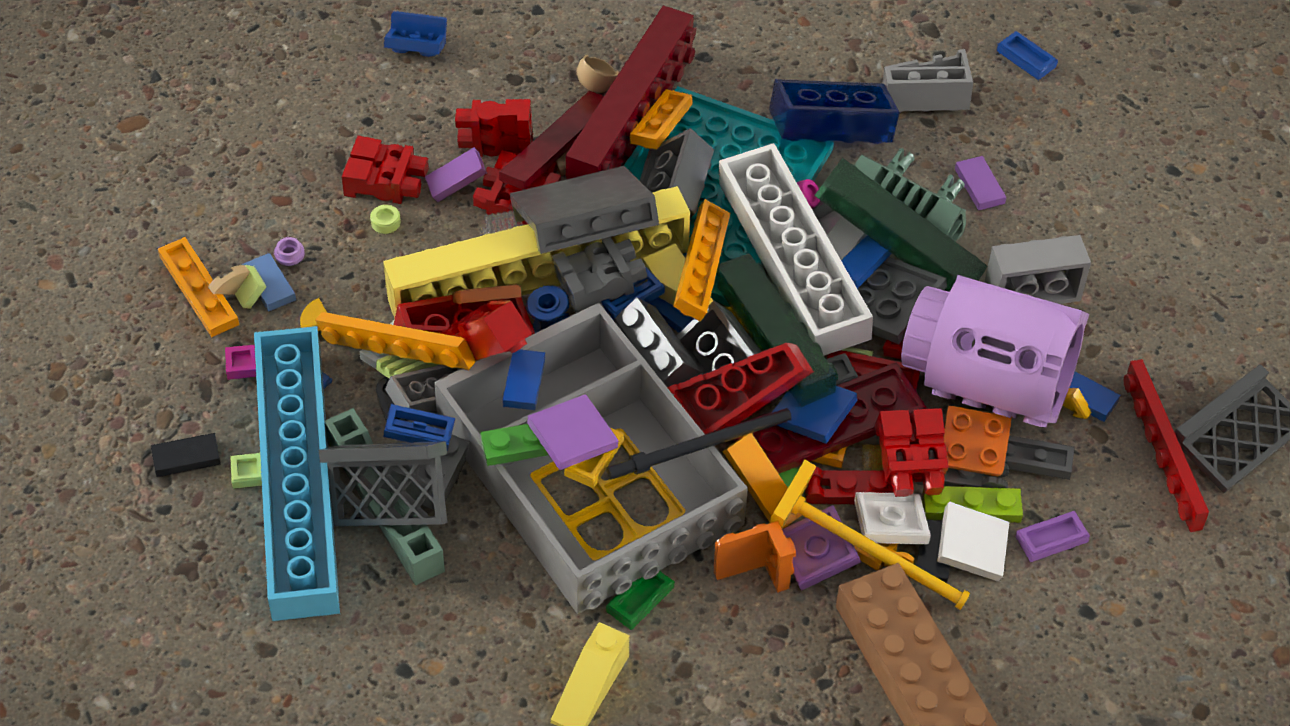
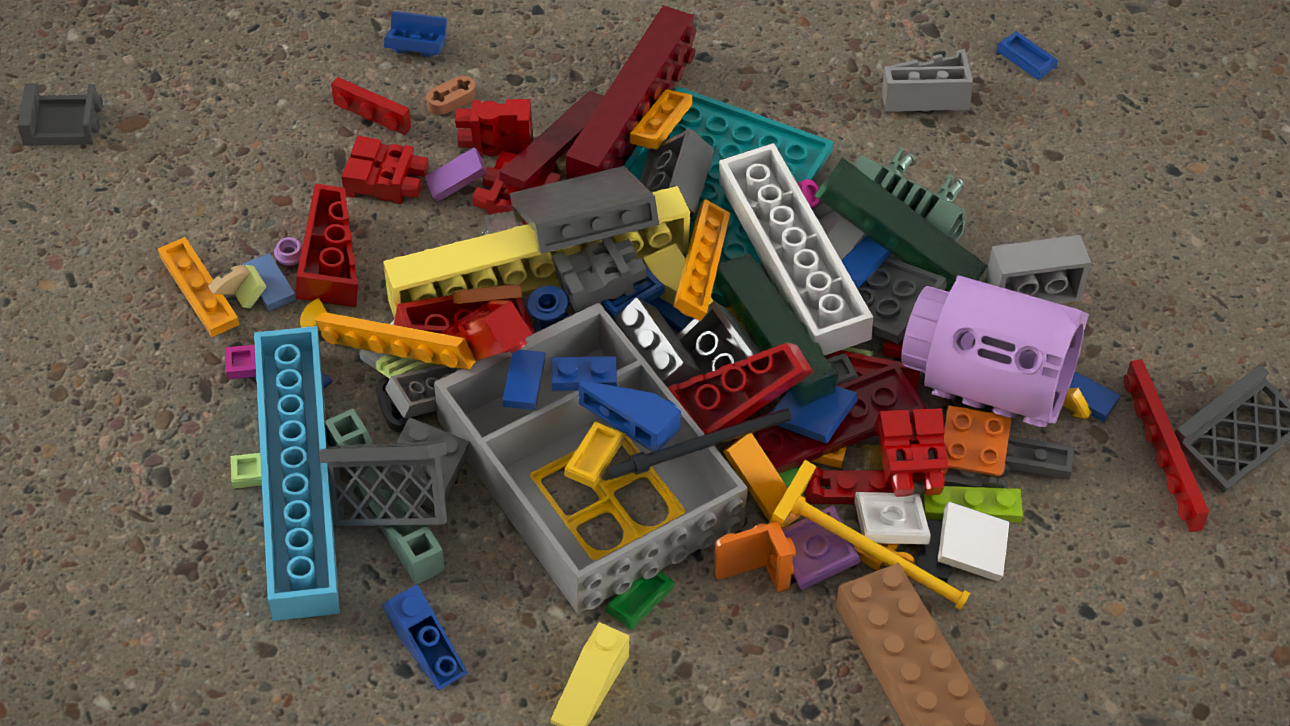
black tile [151,433,221,477] -> none
yellowish green tile [370,205,401,234] -> none
blue tile [383,404,455,451] -> none
bright green plate [481,424,549,466] -> none
medium lavender tile [527,394,619,470] -> none
tan hair [577,55,619,93] -> none
clear blue brick [769,79,900,144] -> none
medium lavender tile [955,156,1006,210] -> none
medium lavender tile [1015,511,1090,562] -> none
none -> dark grey panel [18,84,103,146]
none -> red wedge [296,184,358,307]
none -> red plate [331,77,411,135]
none -> blue slope [381,584,468,690]
none -> nougat beam [426,76,476,115]
none -> blue plate [551,356,617,391]
none -> blue slope [579,380,681,452]

